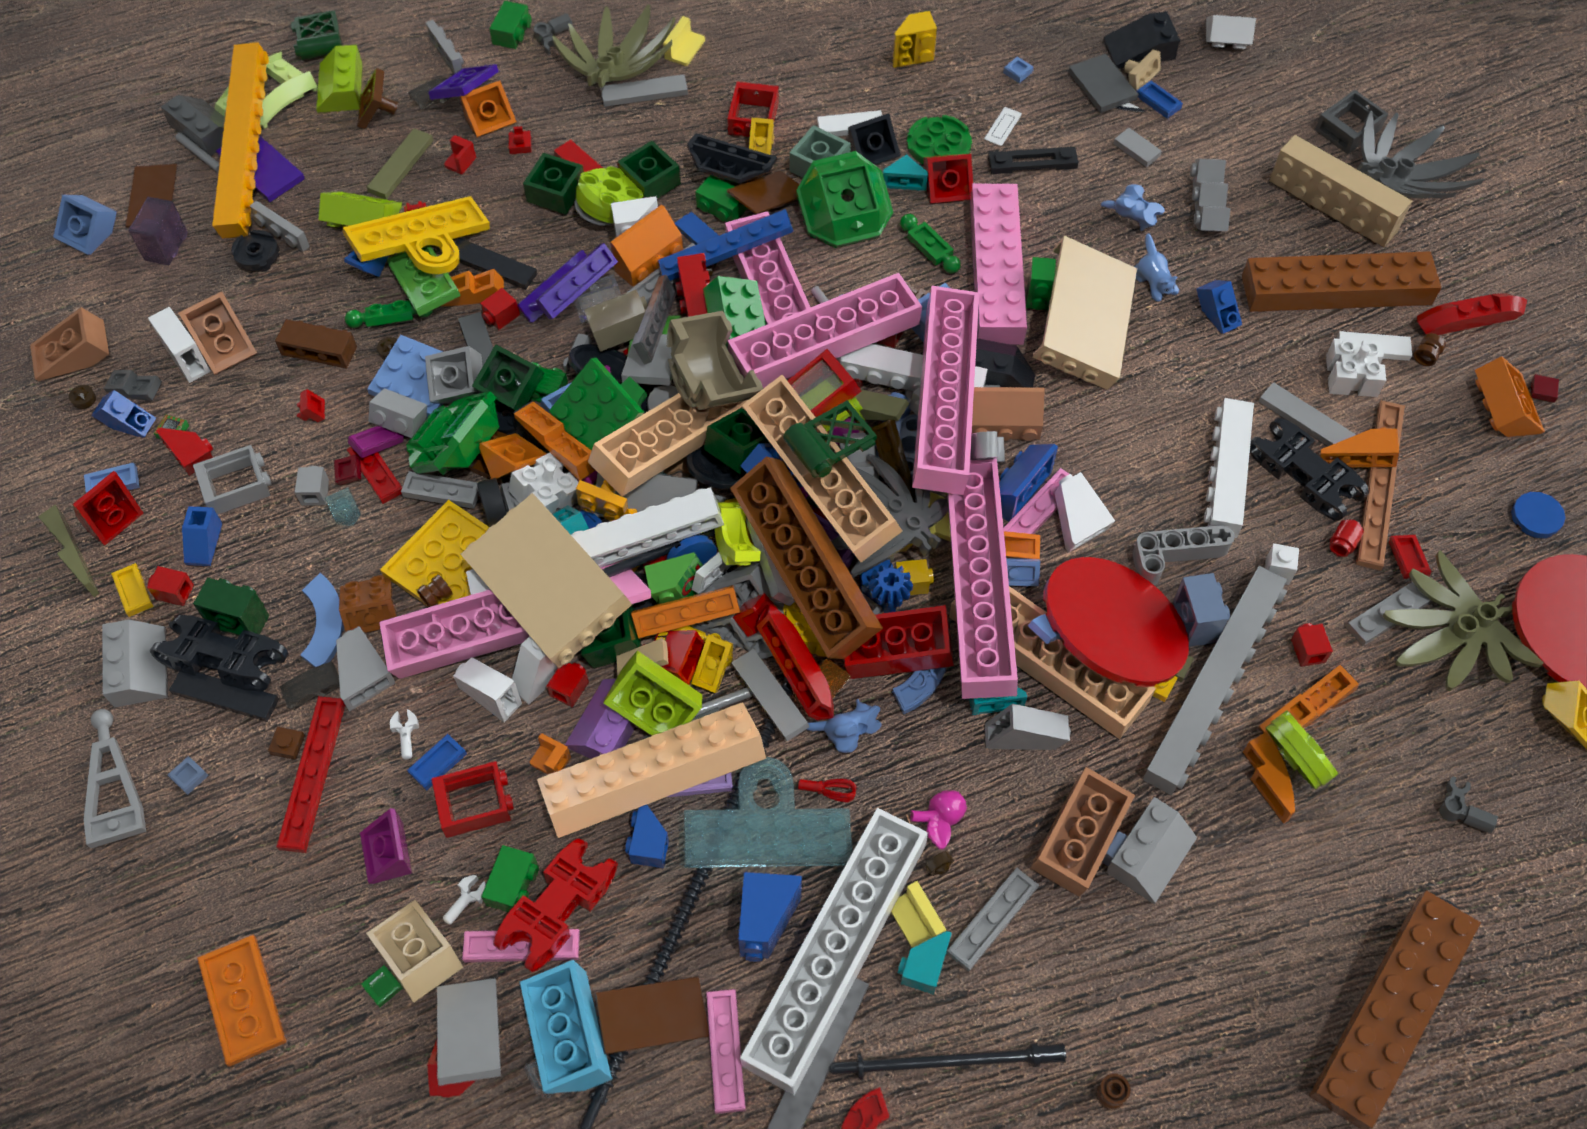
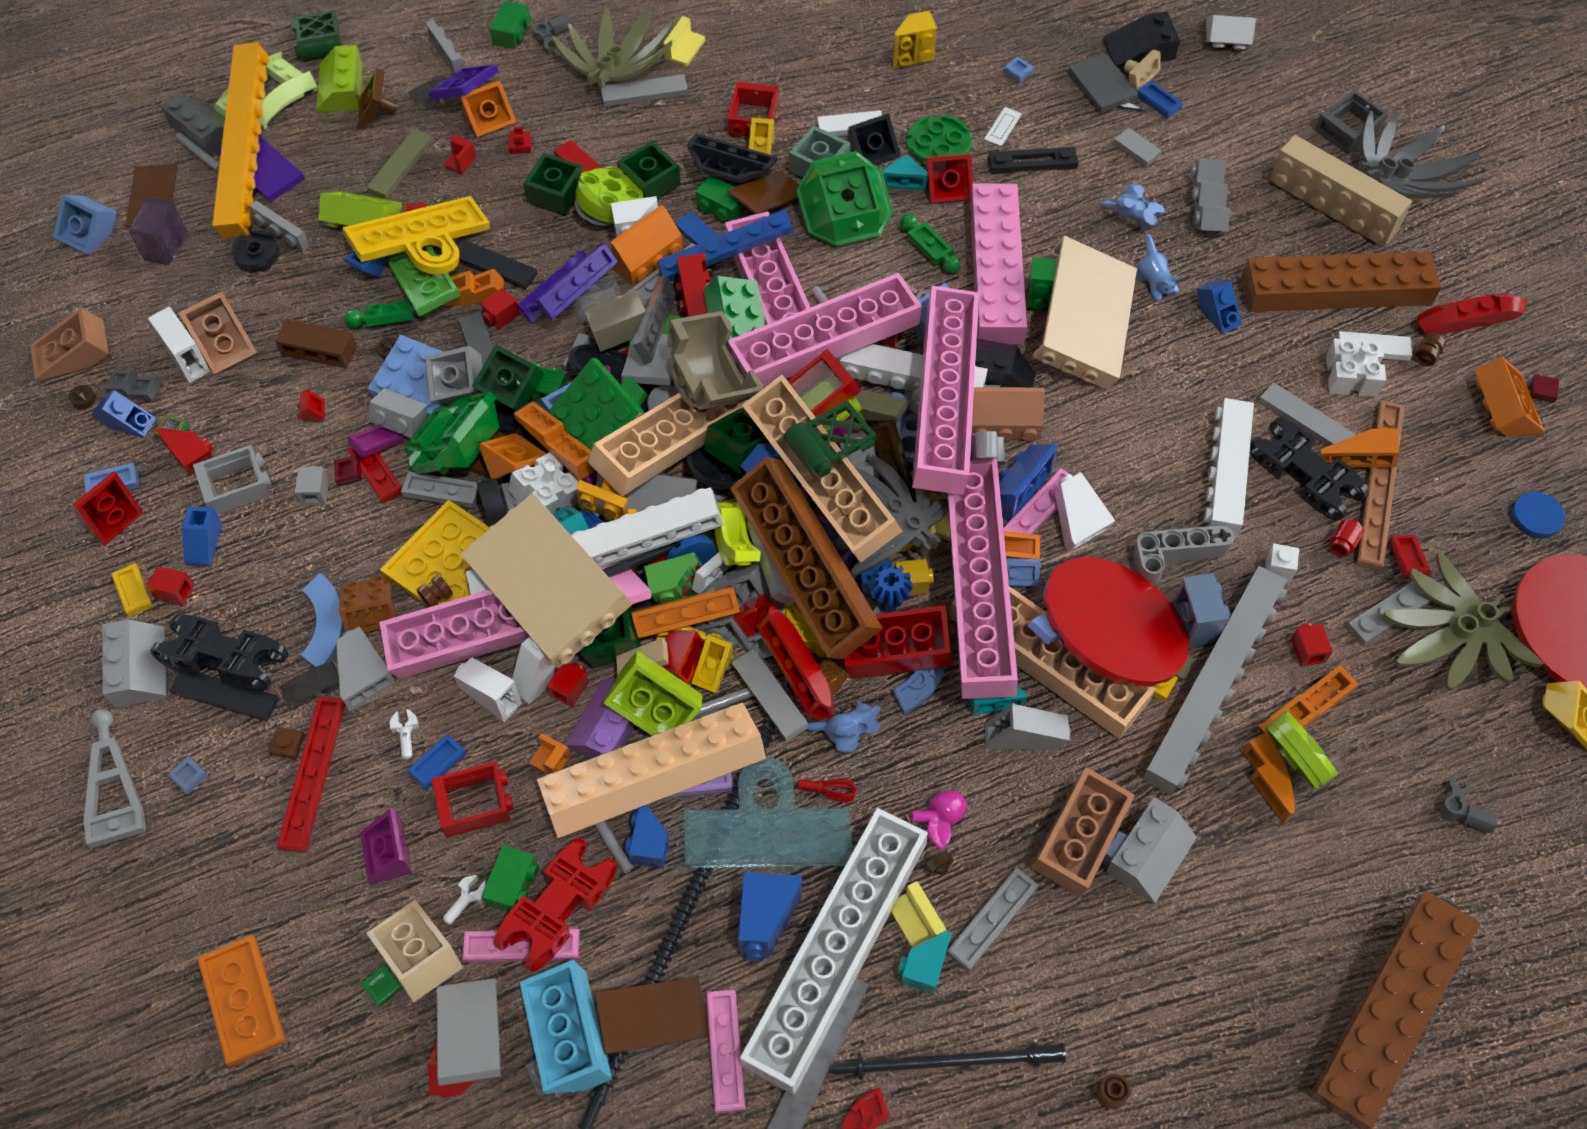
olive slope [38,505,100,598] -> none
dark green brick [193,577,270,640] -> none
clear light blue plate [325,487,361,526] -> none
none -> light grey piece [594,821,634,874]

